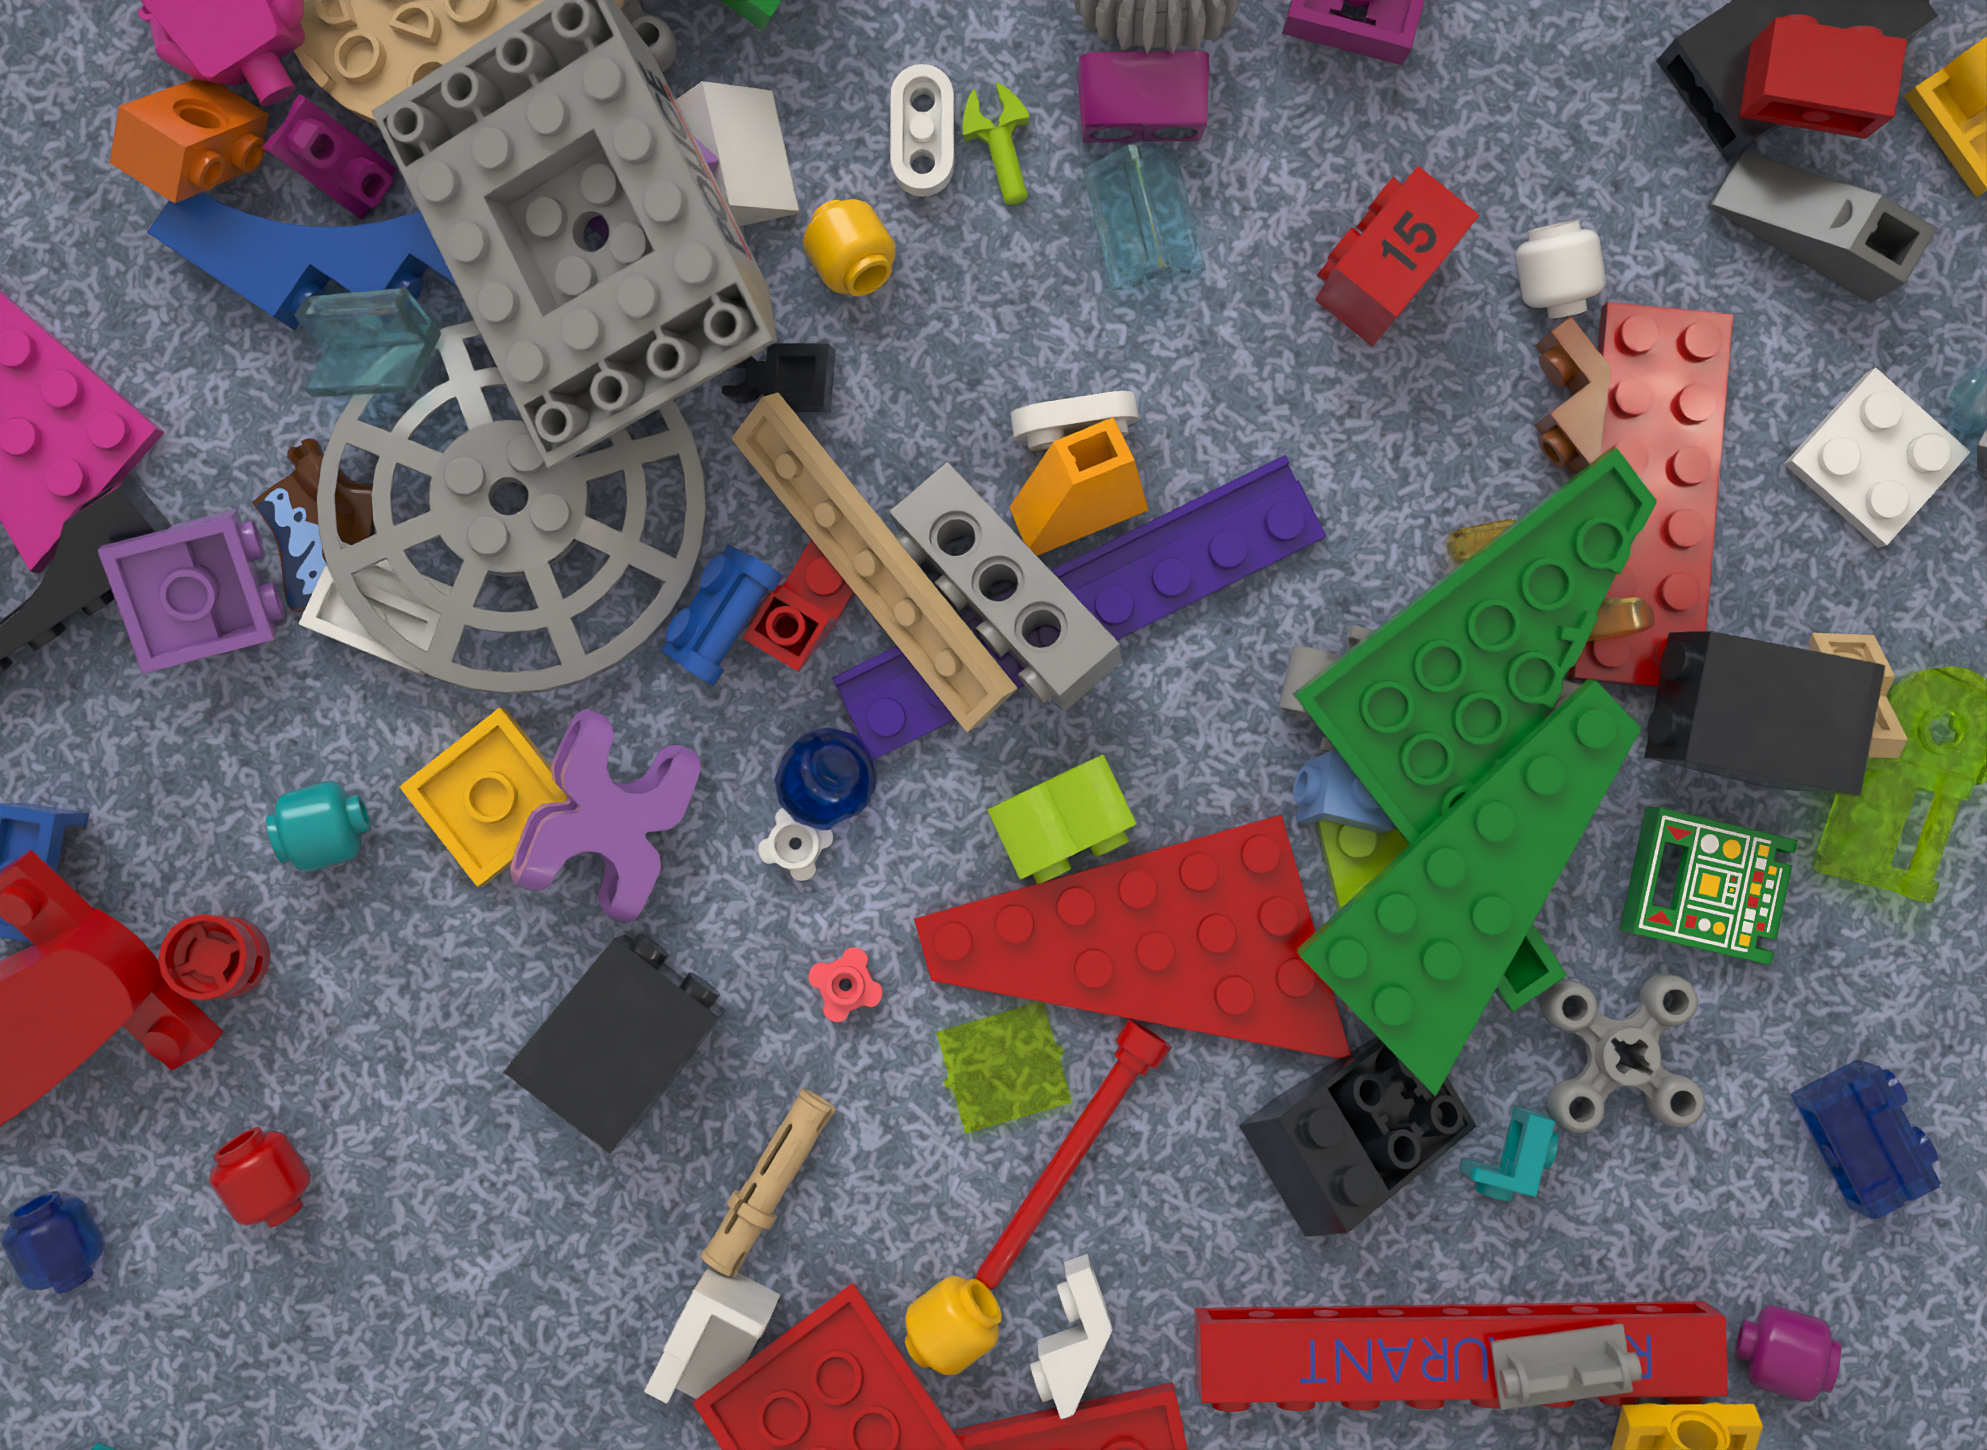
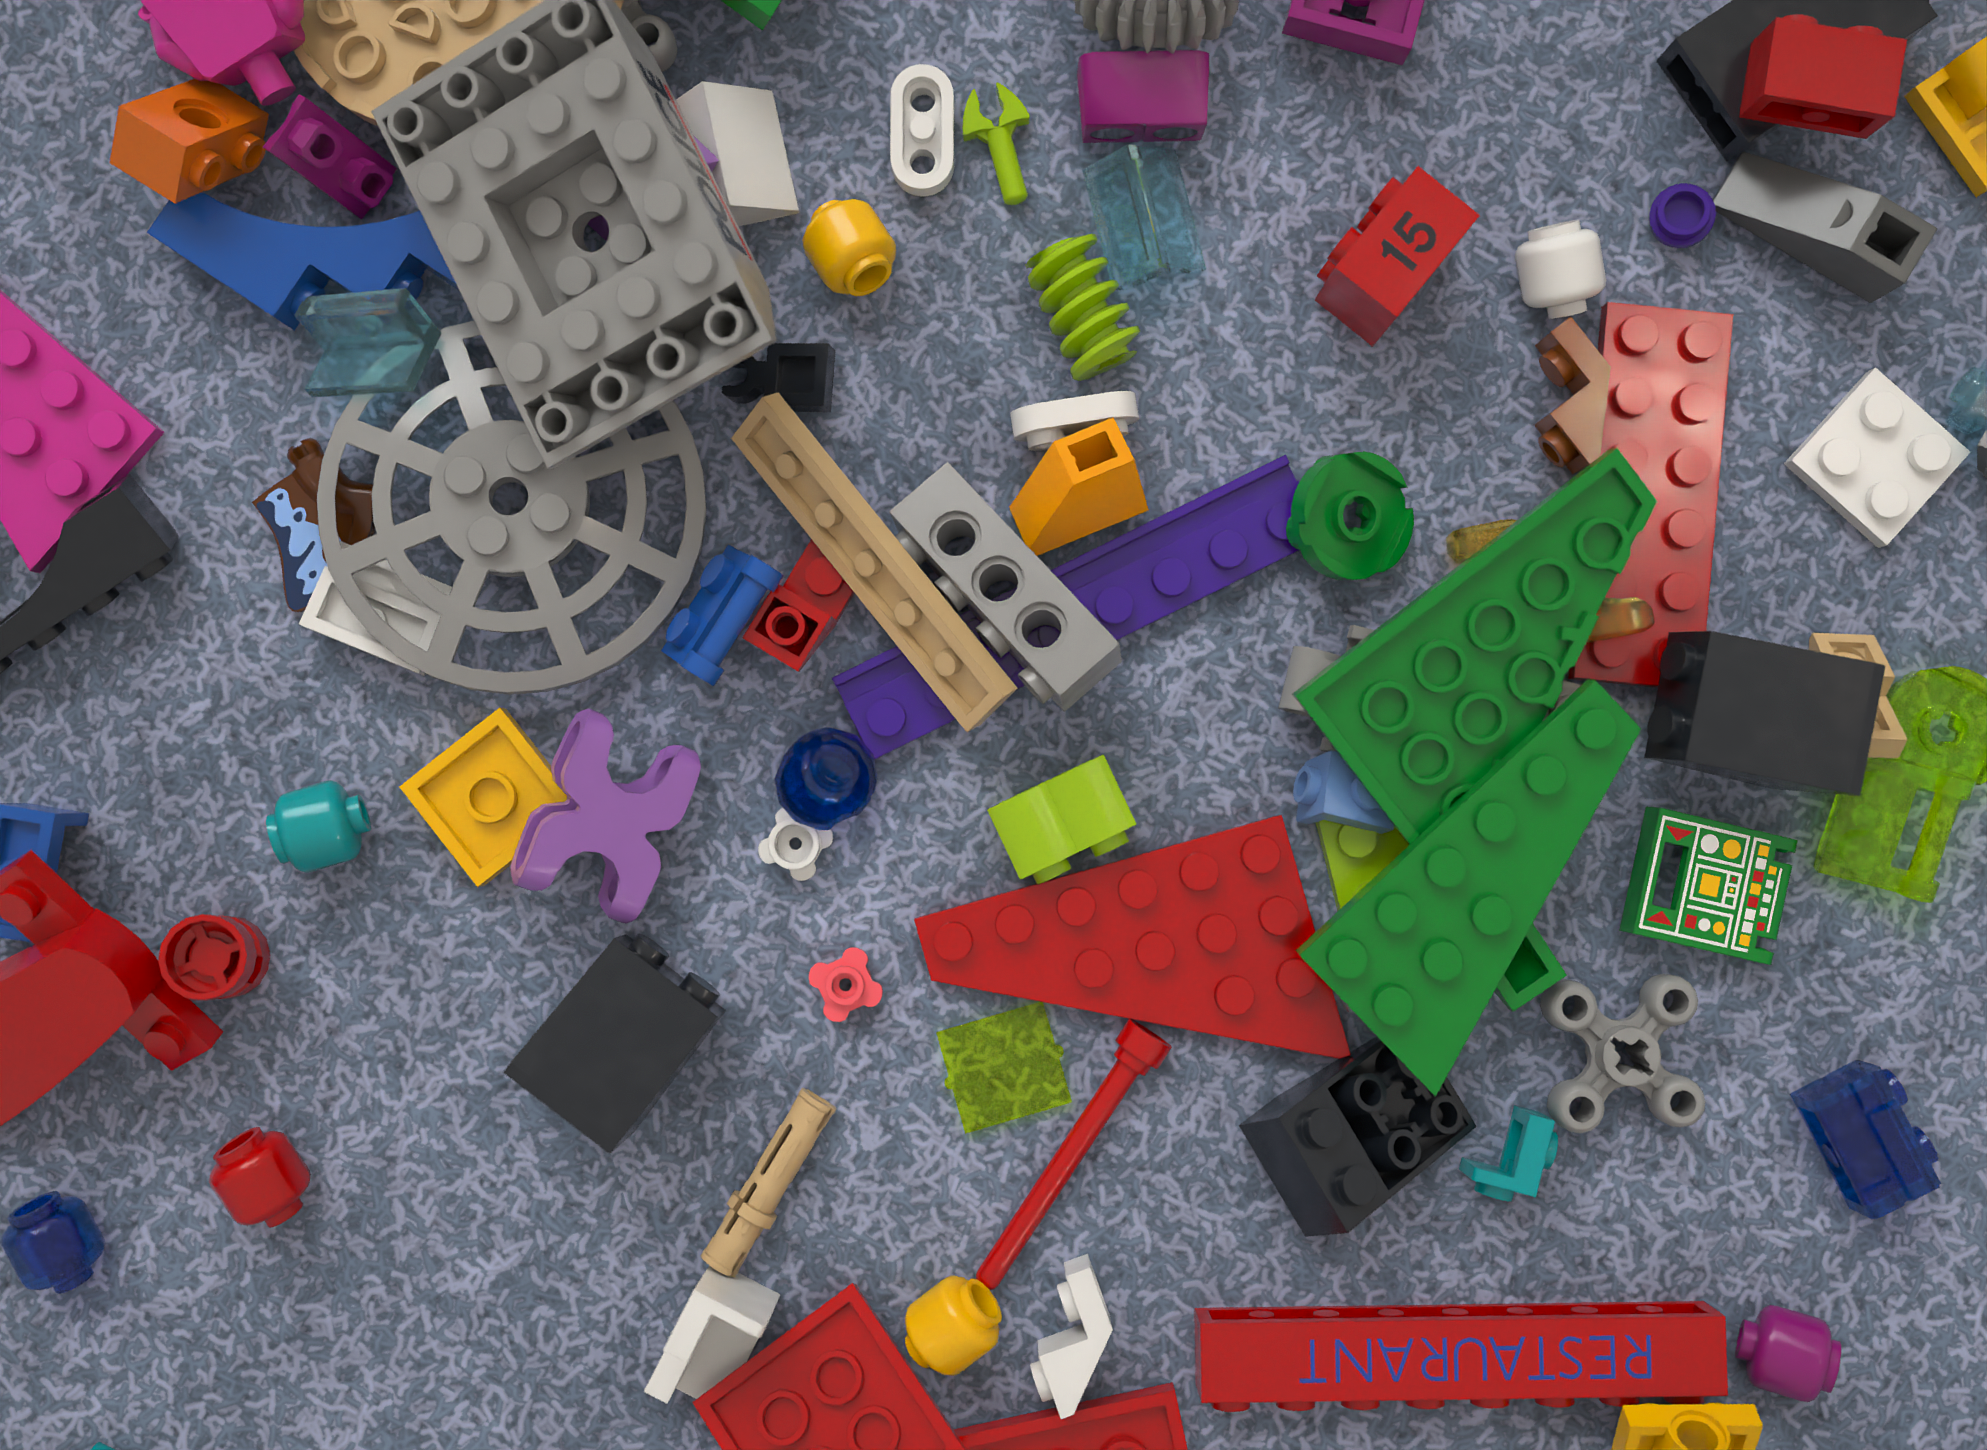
medium lavender plate [97,509,285,674] -> none
light grey hinge [1490,1324,1642,1410] -> none
none -> lime piece [1025,234,1141,381]
none -> green plate [1286,451,1414,580]
none -> dark purple plate [1649,183,1716,248]

